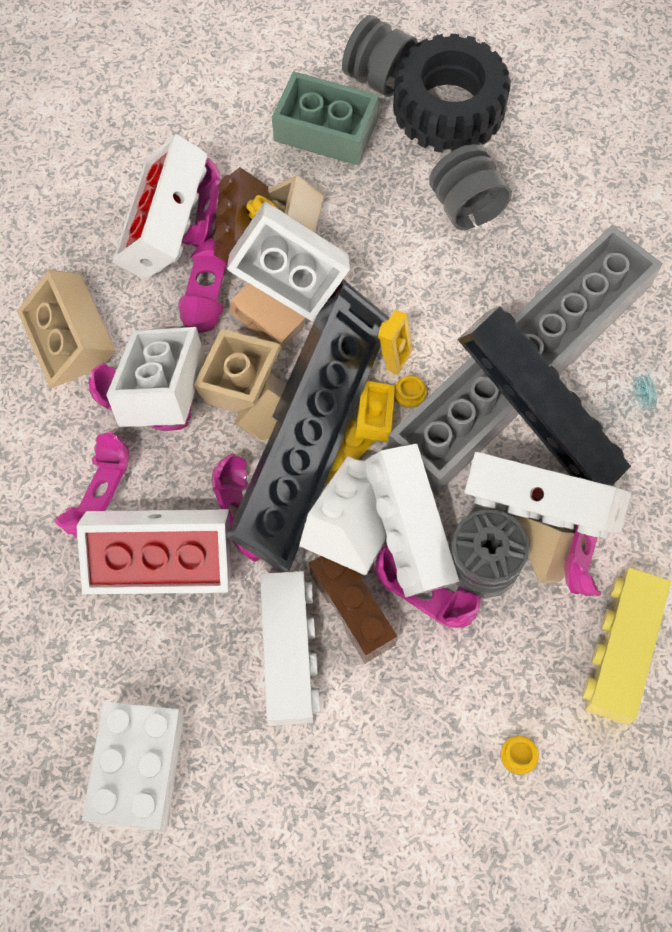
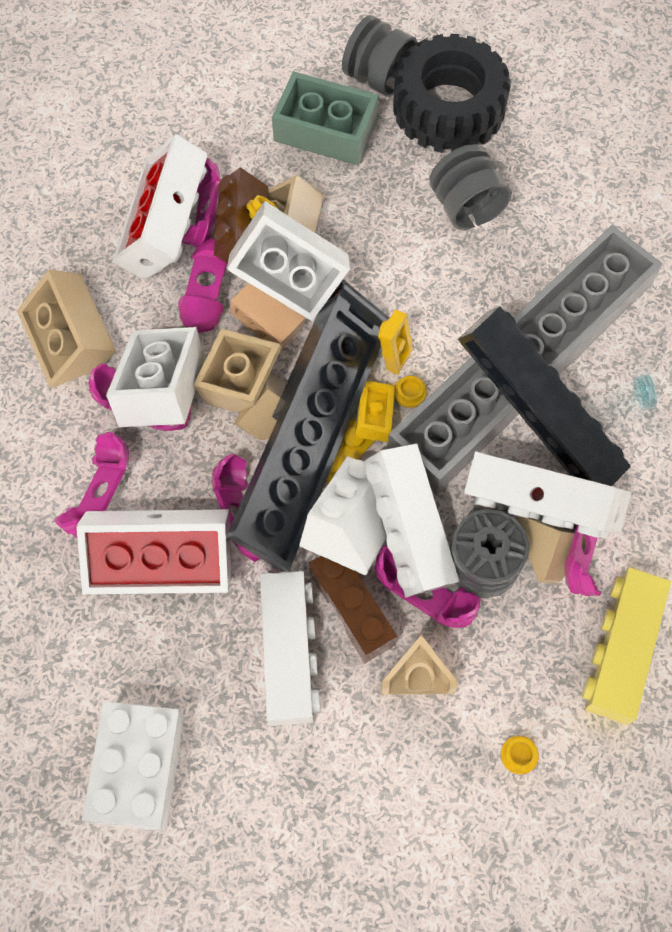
none -> tan slope [381,635,458,694]

